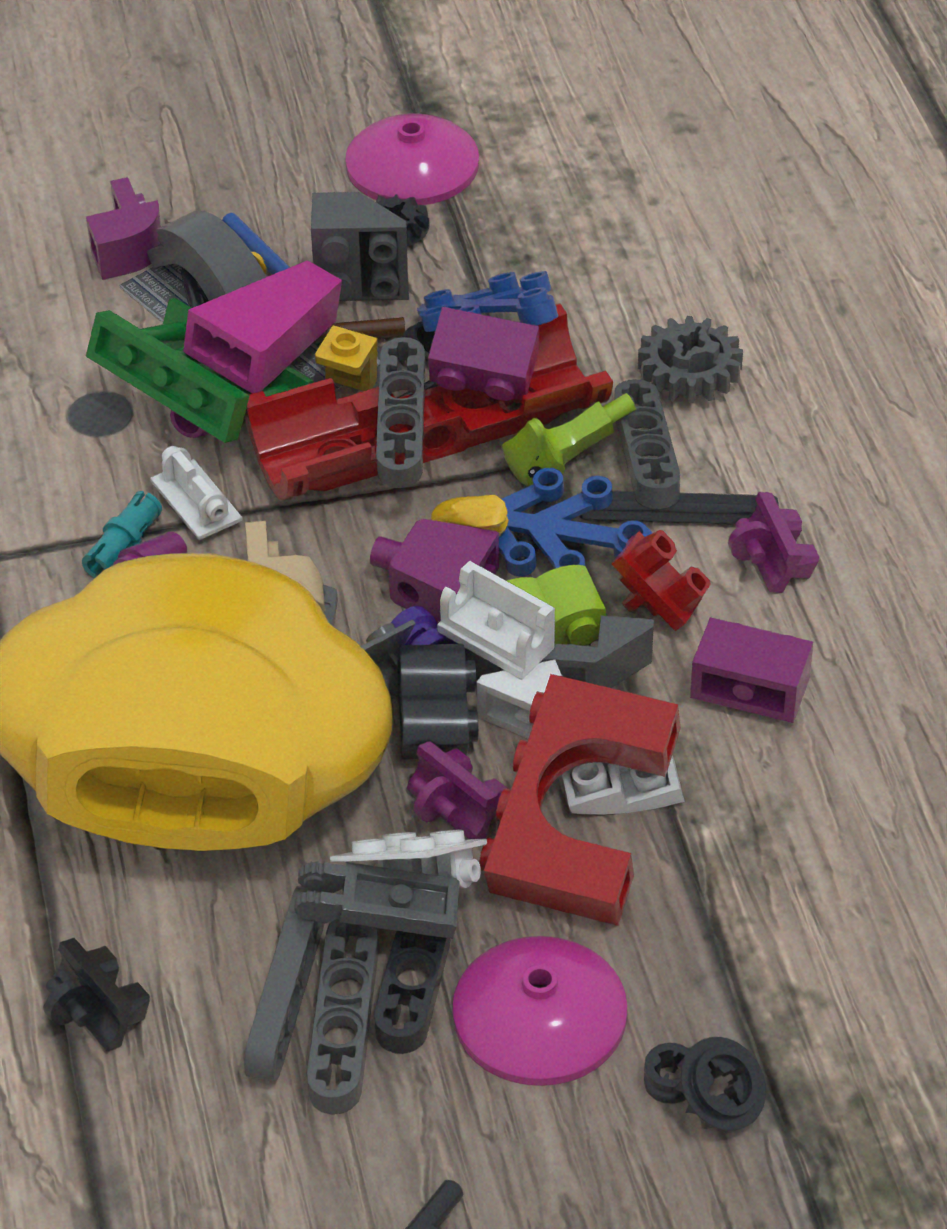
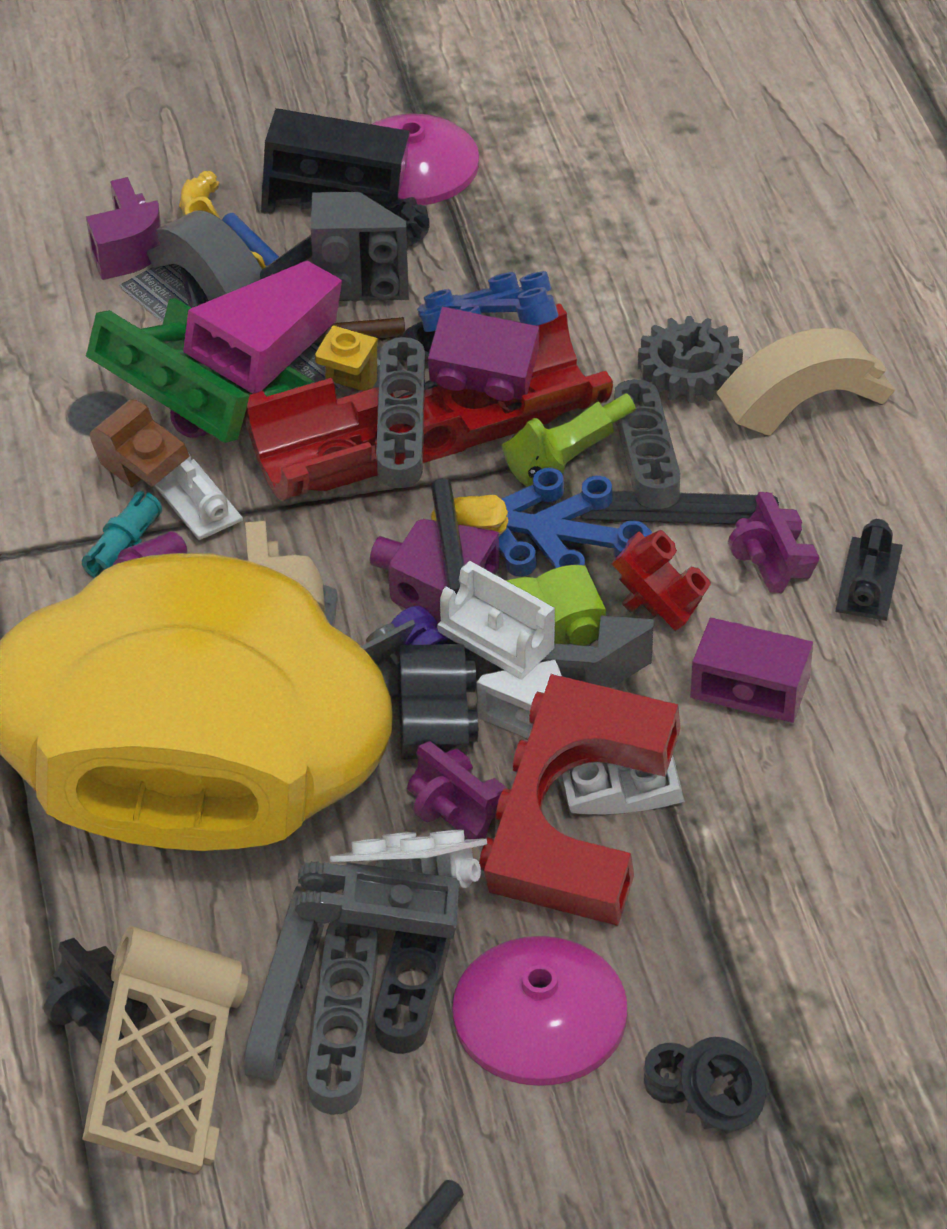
none -> tan piece [82,925,248,1174]
none -> dark orange brick [90,399,190,488]
none -> yellow piece [179,171,220,218]
none -> black bar [260,235,313,279]
none -> black wedge [261,108,410,213]
none -> black bar [431,478,465,595]
none -> tan arch [716,328,895,436]
none -> black hinge [835,519,903,621]

